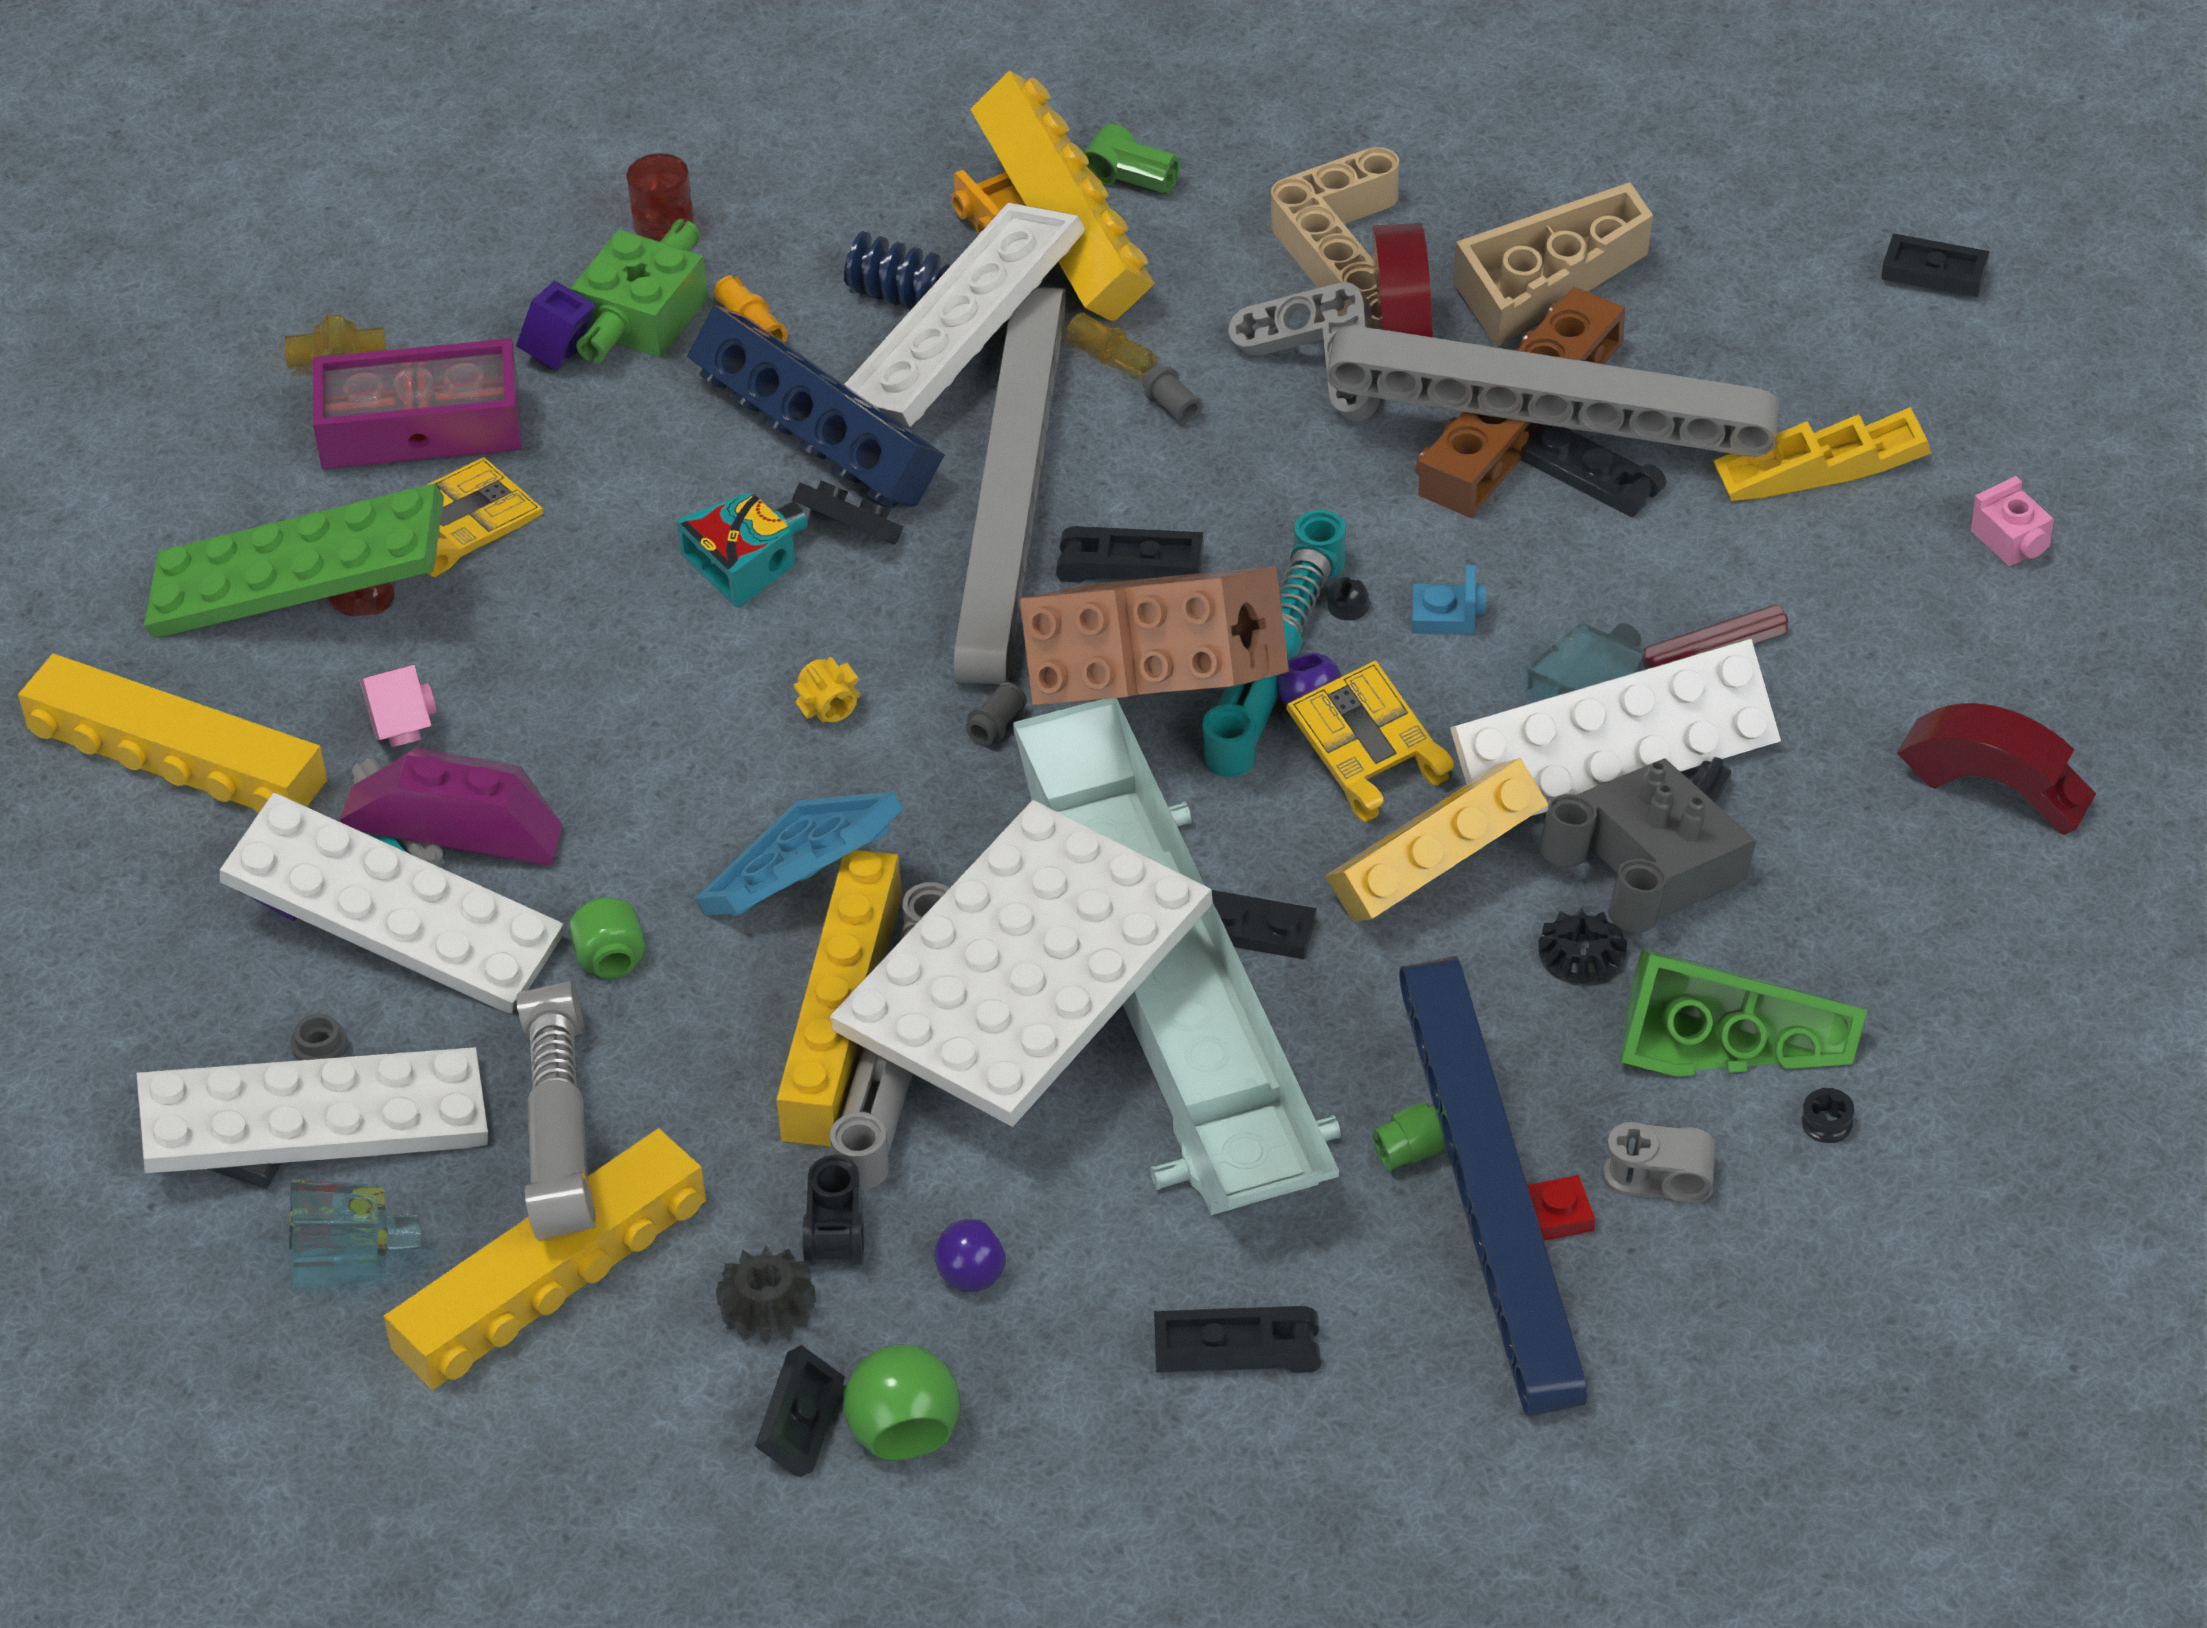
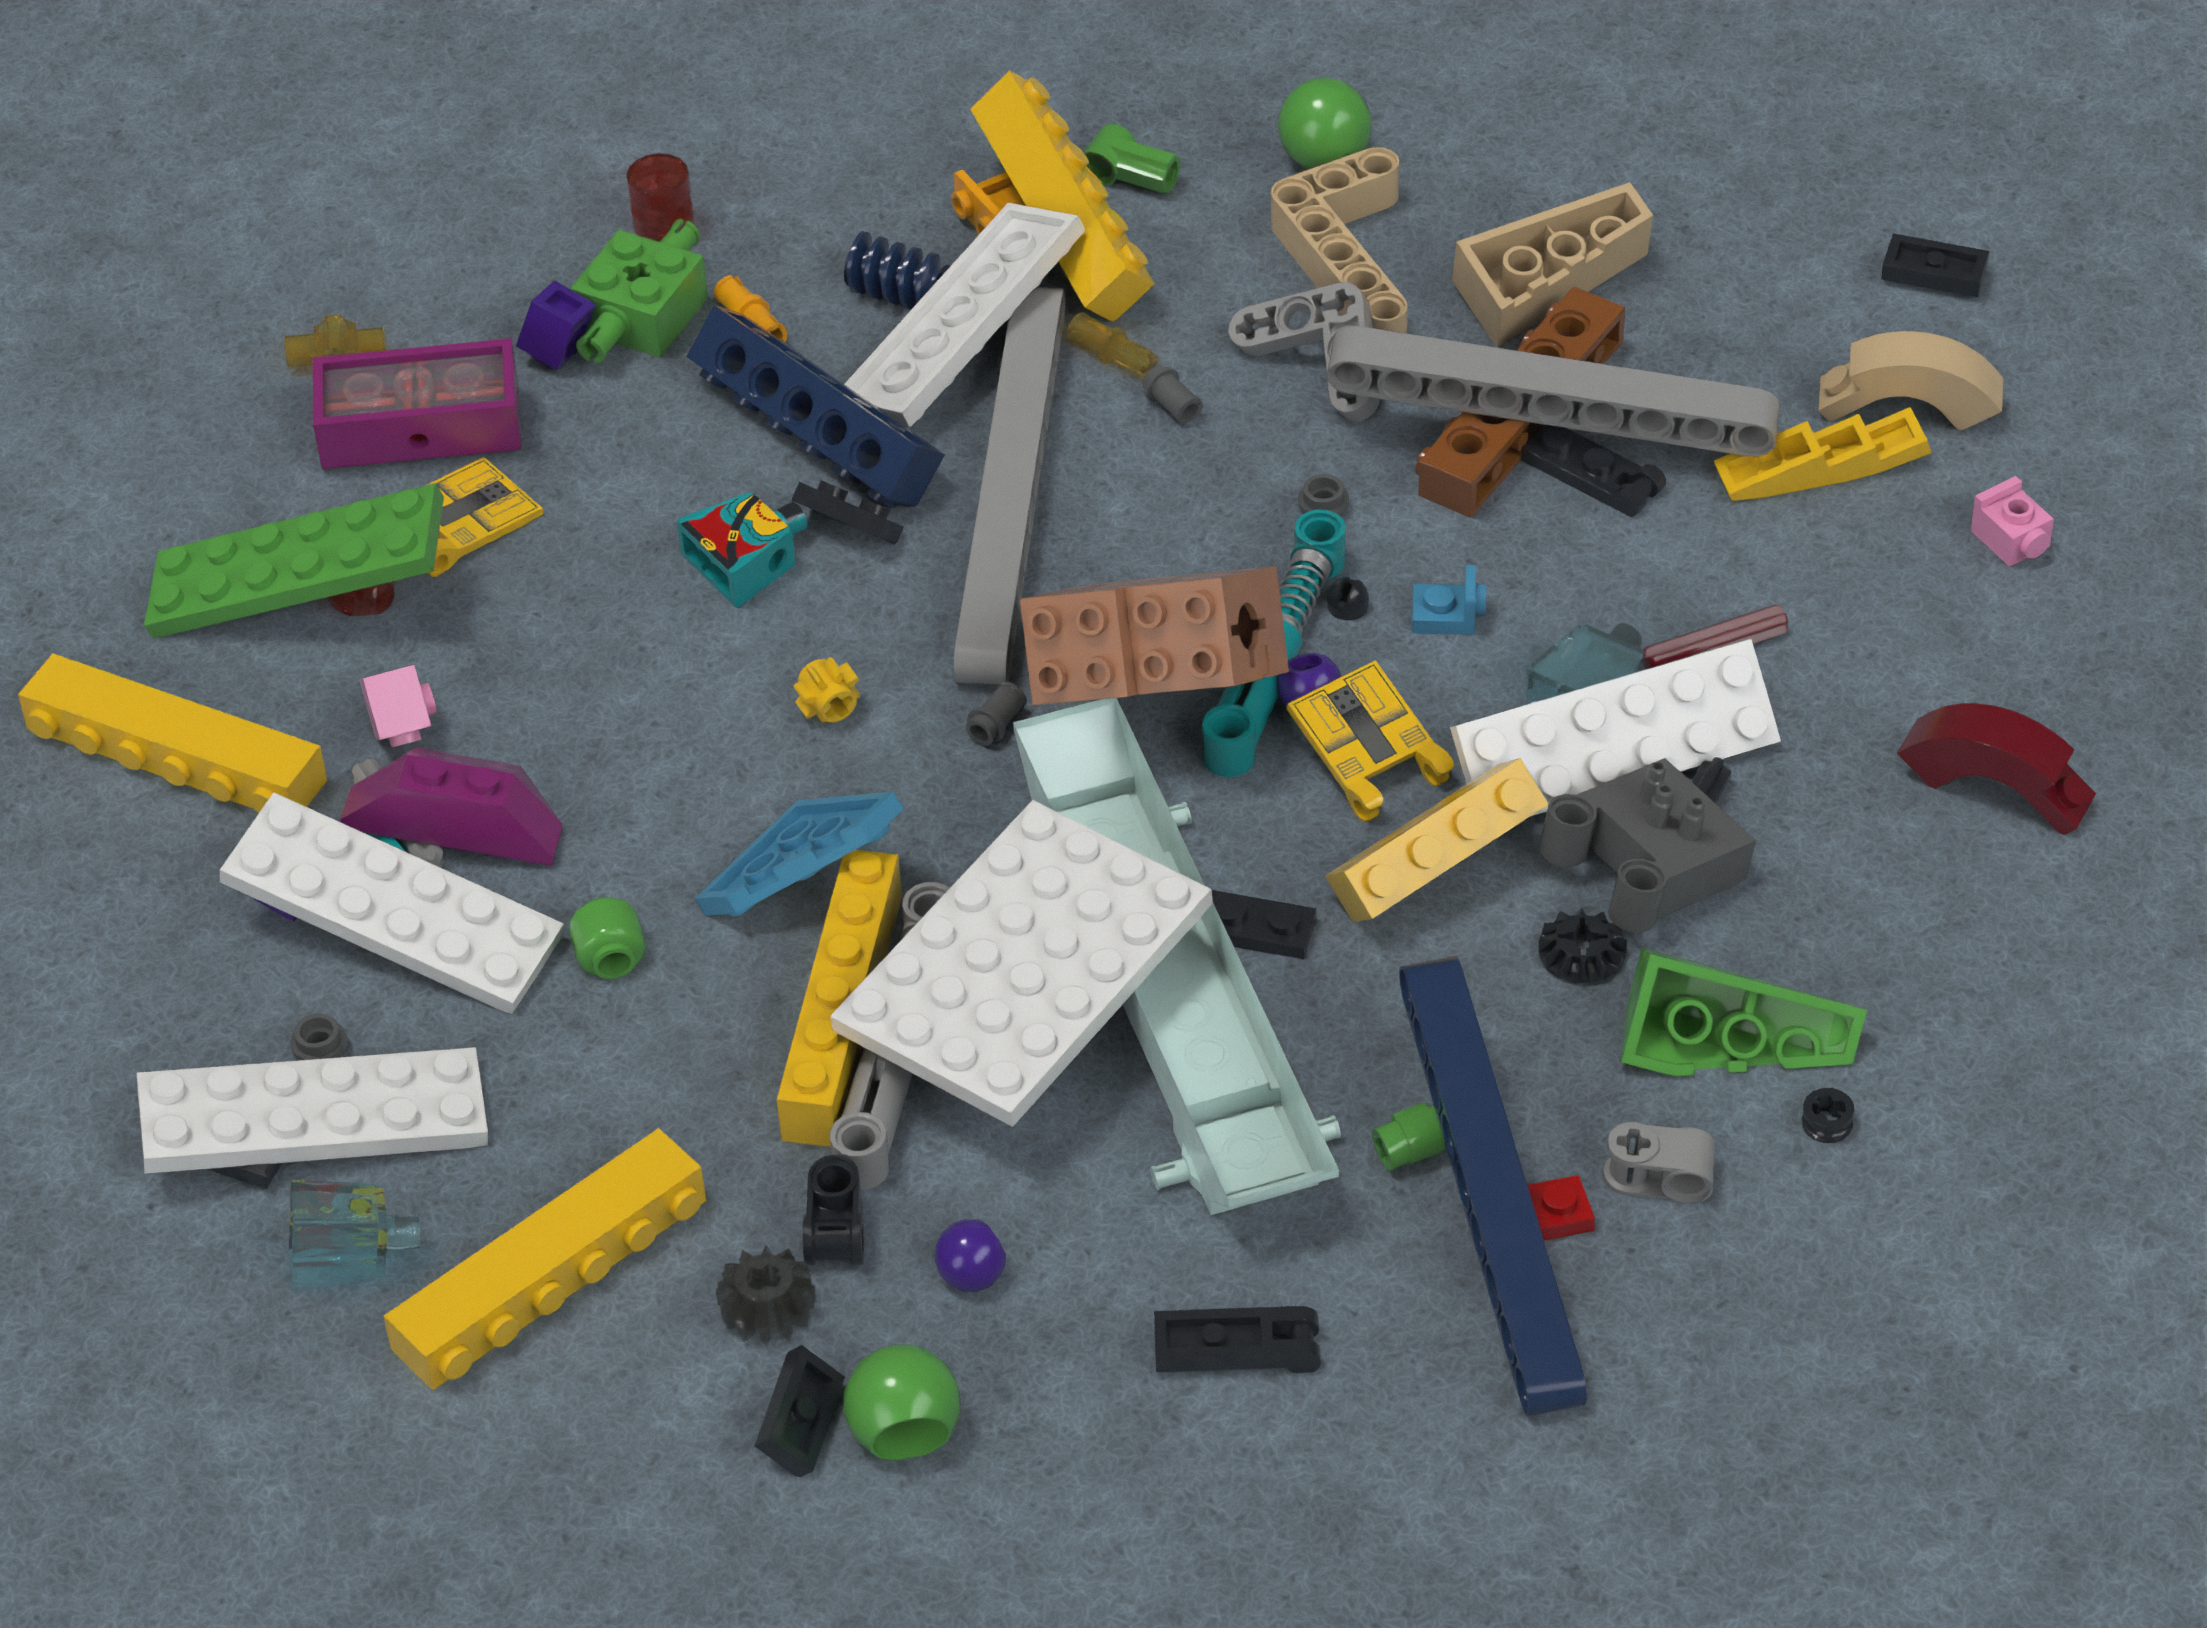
light grey piece [517,980,596,1241] -> none
black plate [1056,526,1204,583] -> none
dark red arch [1372,223,1433,338] -> none
none -> bright green helmet [1277,77,1372,169]
none -> dark grey plate [1298,474,1349,516]
none -> tan arch [1818,331,2003,430]

